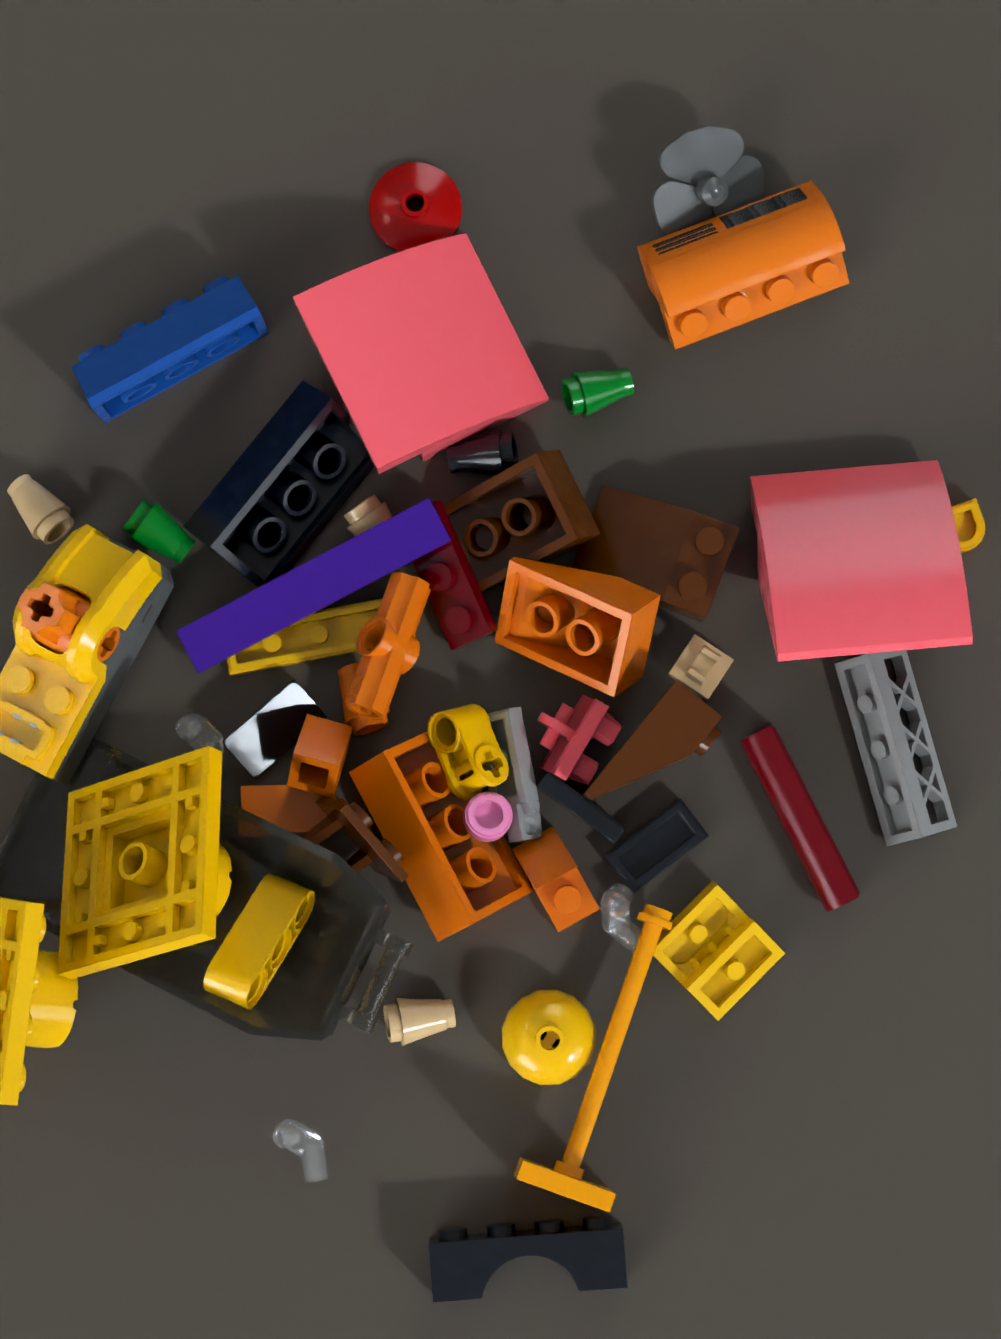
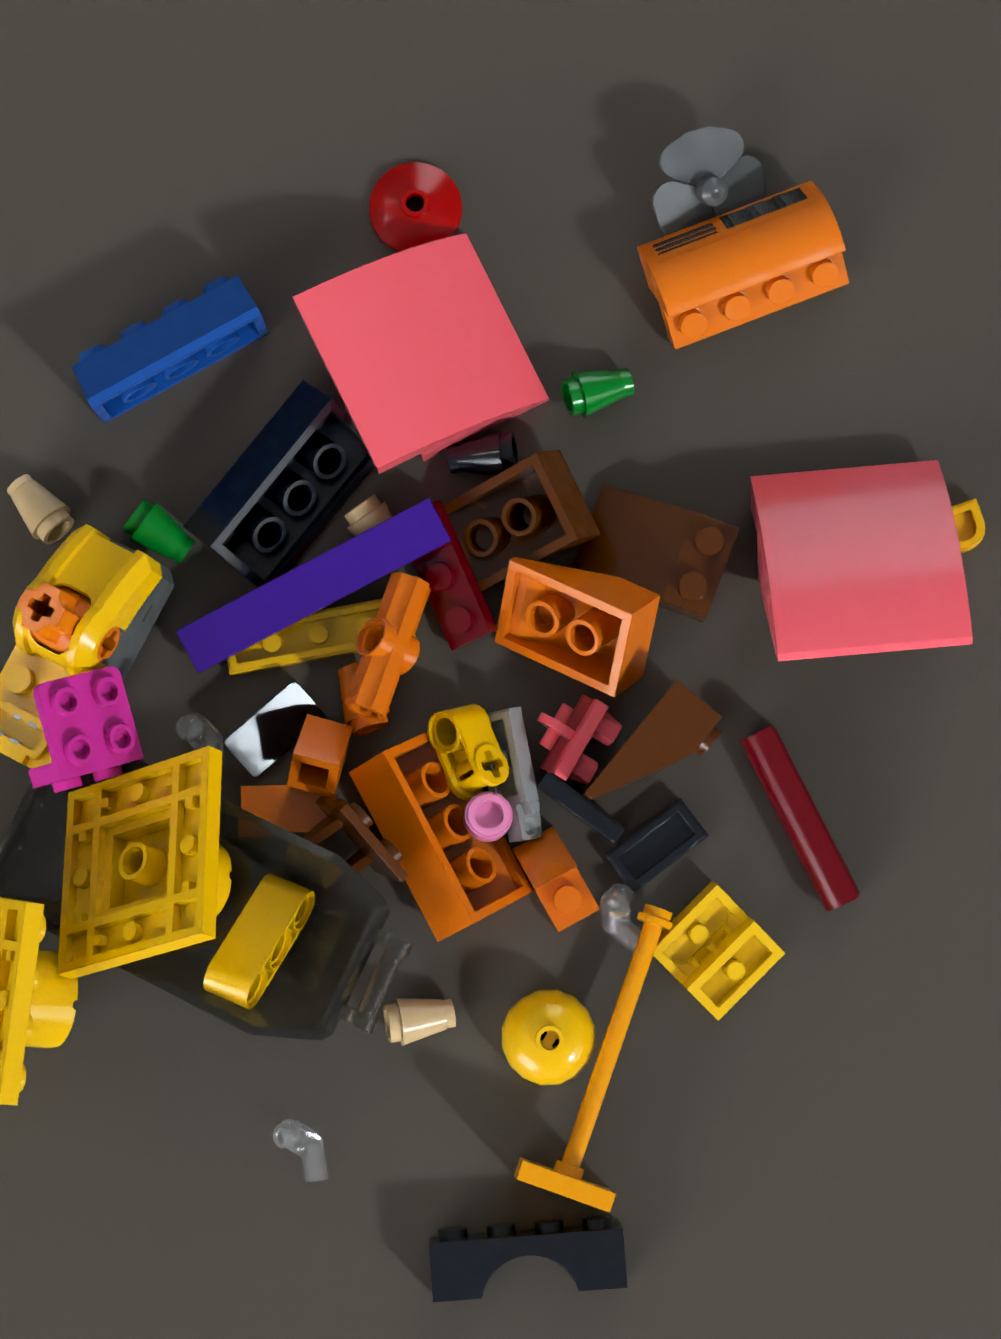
tan tile [668,634,734,700] -> none
light grey fence [834,650,957,846] -> none
none -> dark pink bracket [28,666,144,793]

